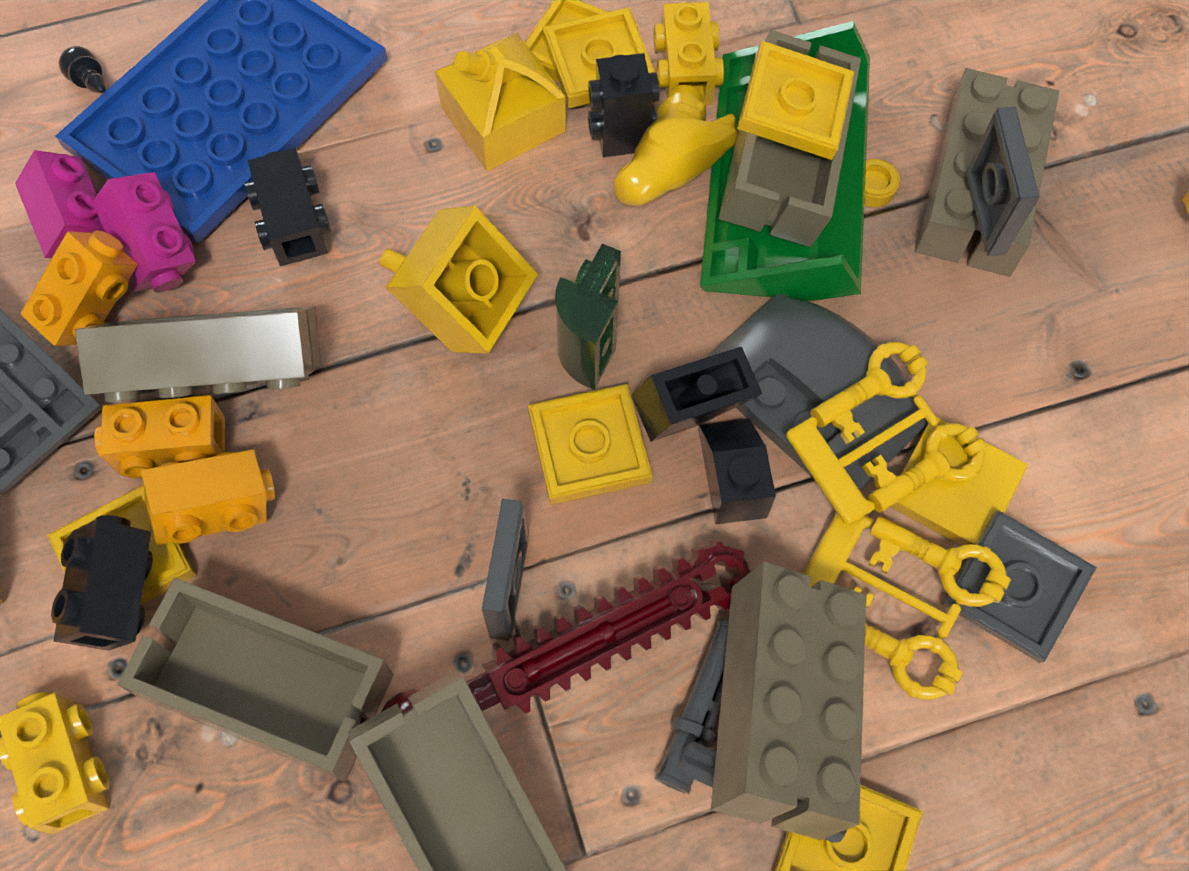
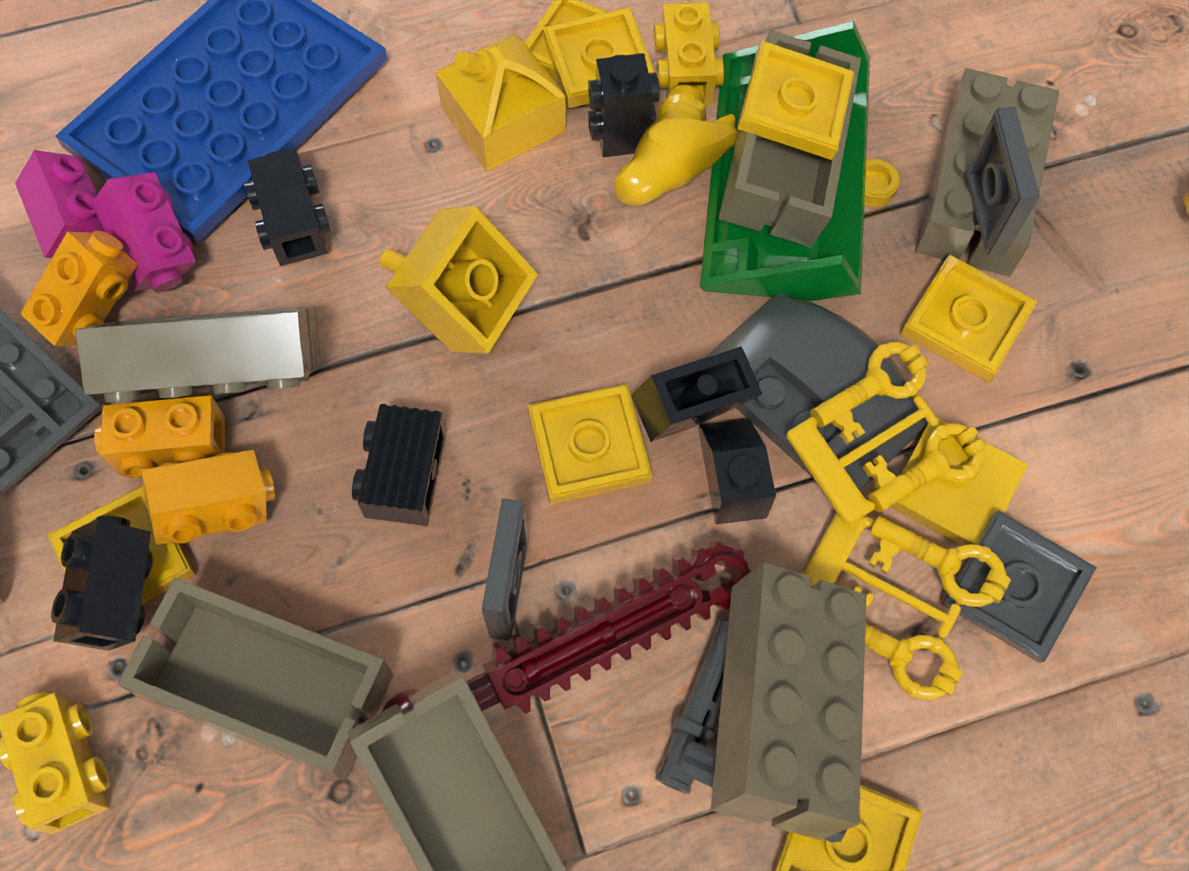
black bar [59,46,106,94] -> none
clear green brick [555,244,621,390] -> none
none -> black brick [352,404,446,526]
none -> yellow tile [901,254,1038,383]

